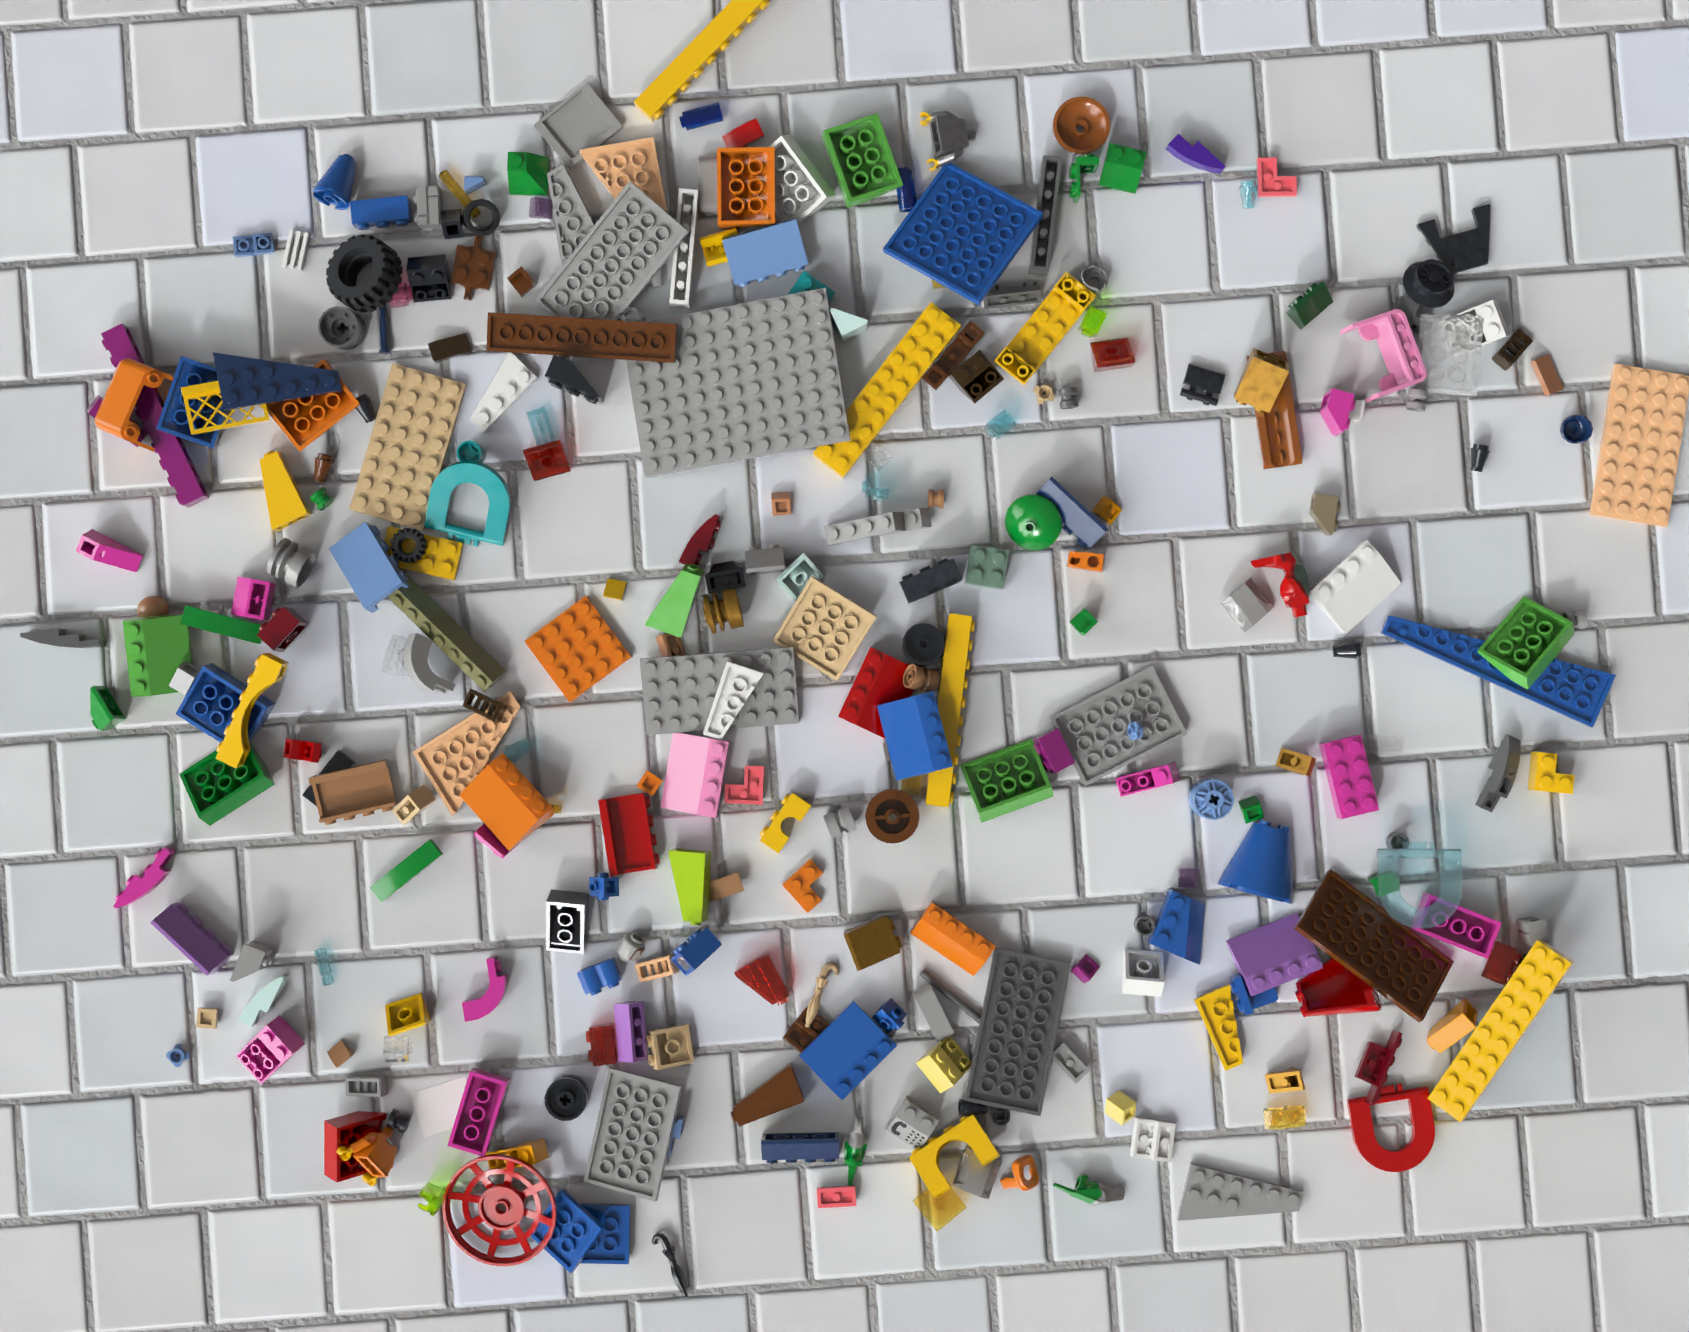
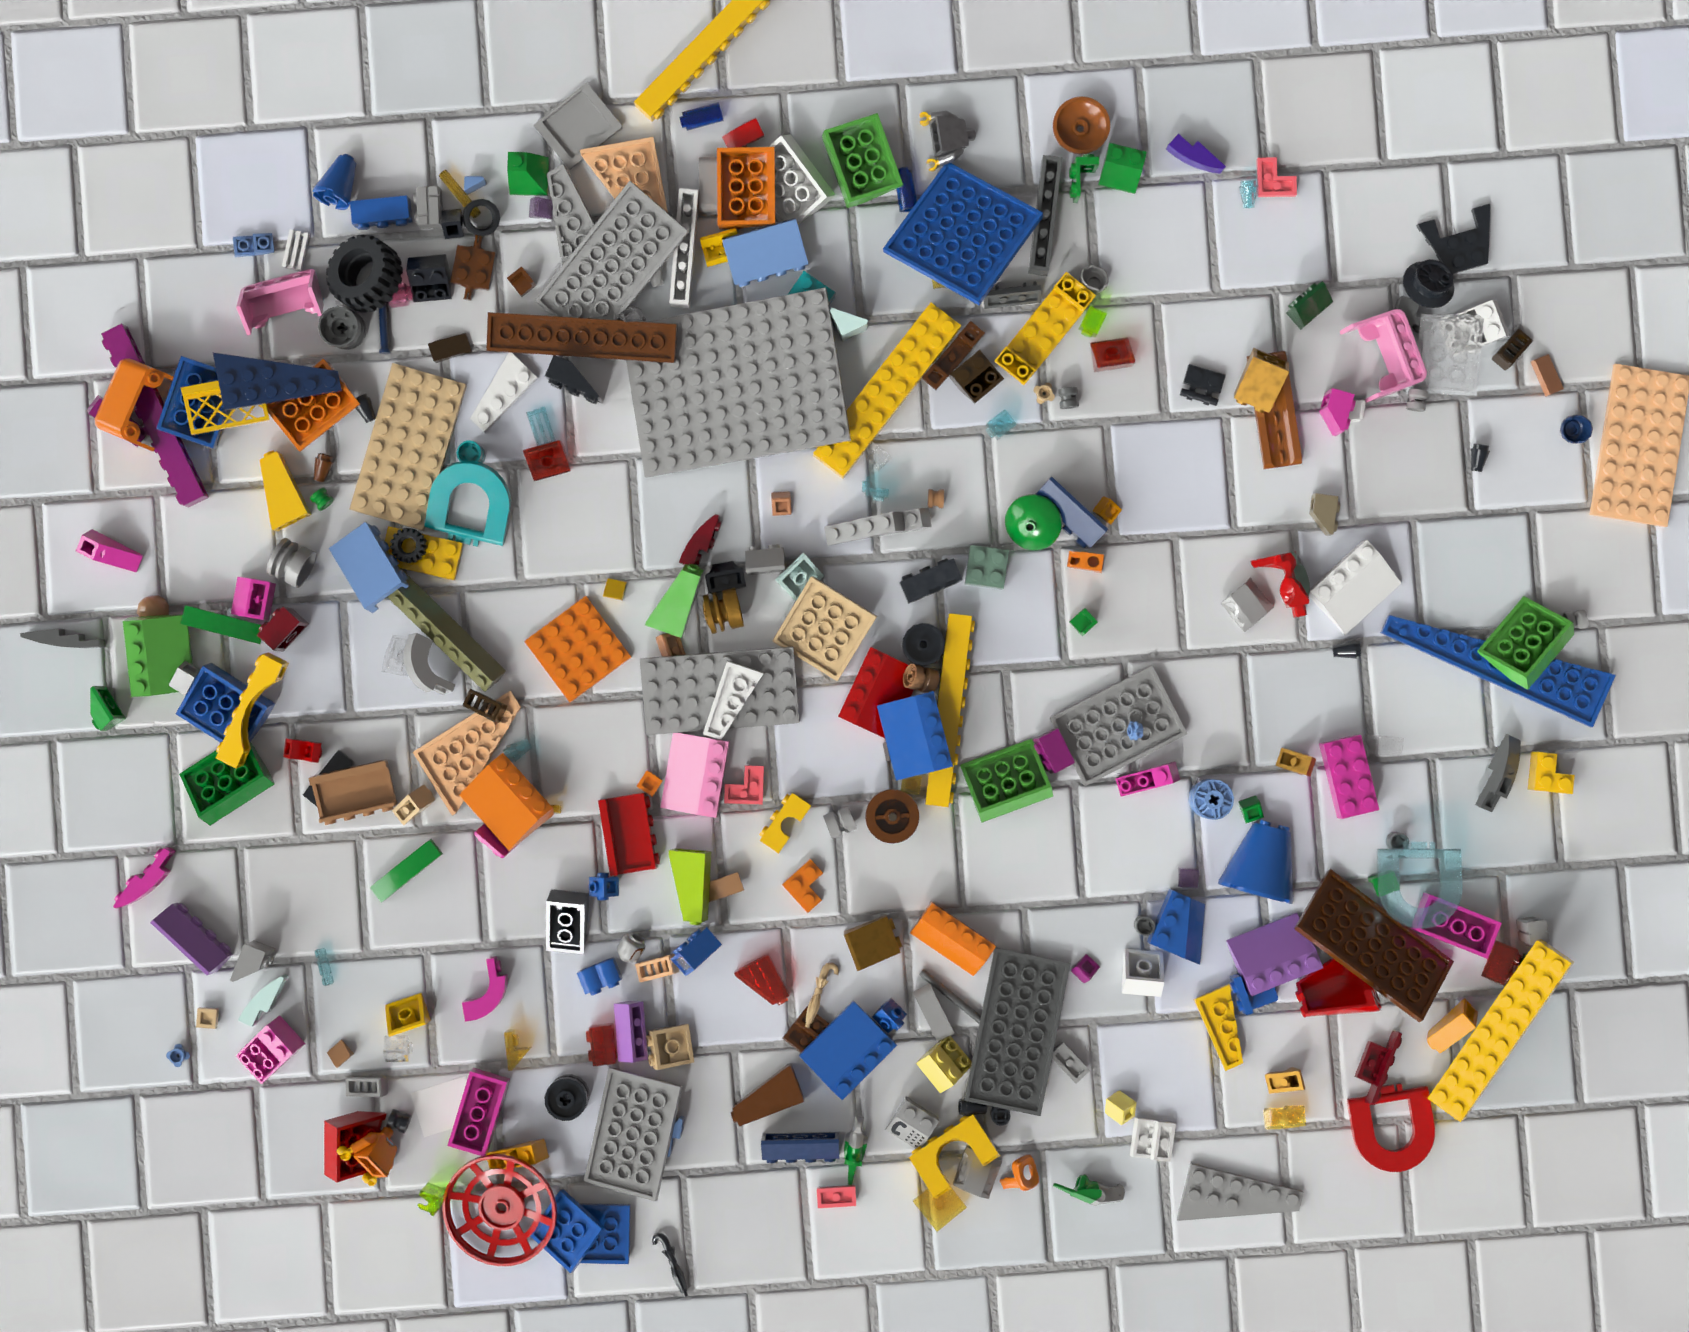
none -> bright pink windscreen [236,269,324,335]
none -> clear yellow slope [504,1029,532,1071]

